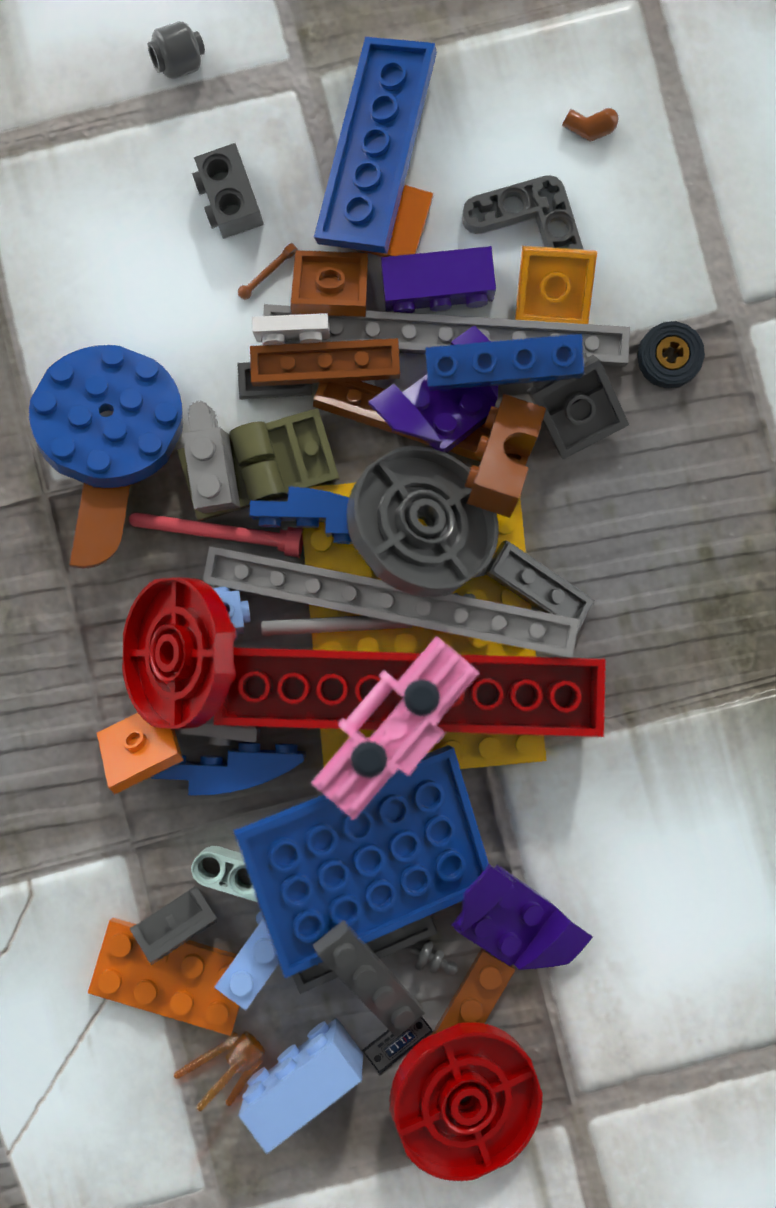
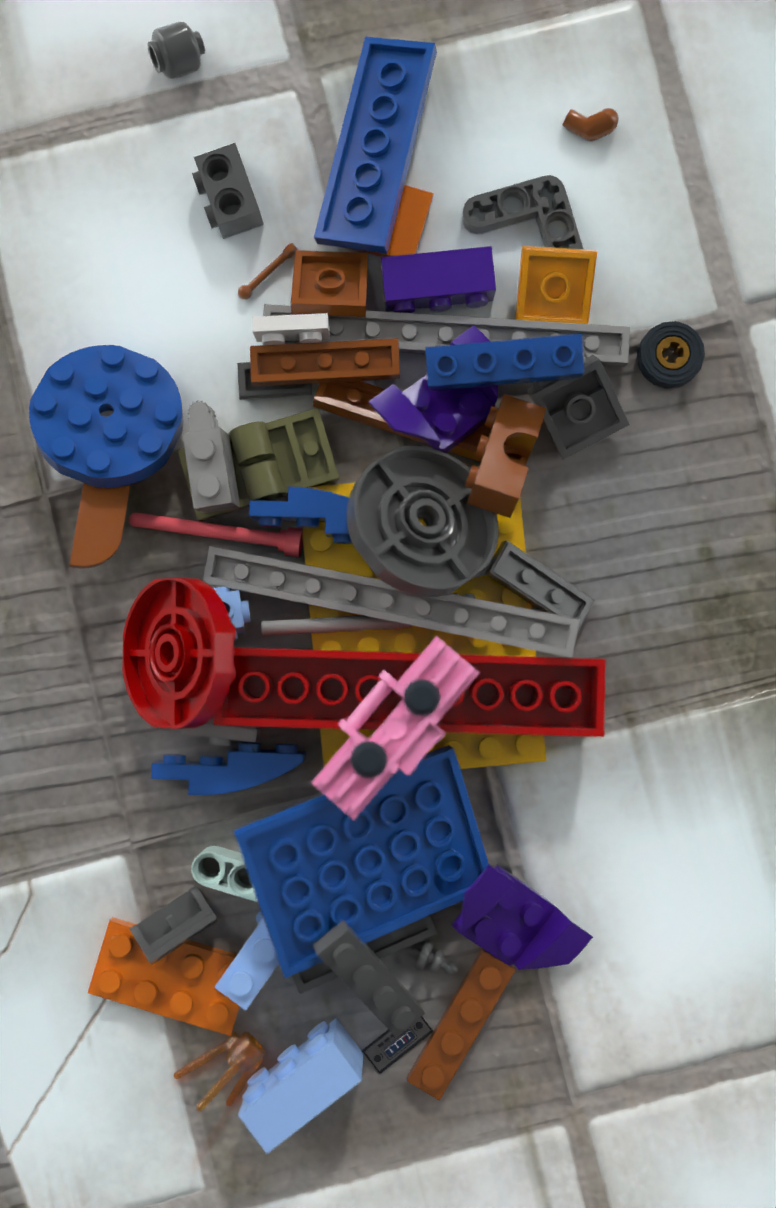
orange plate [97,712,183,795] -> none
red piece [389,1022,543,1181] -> none

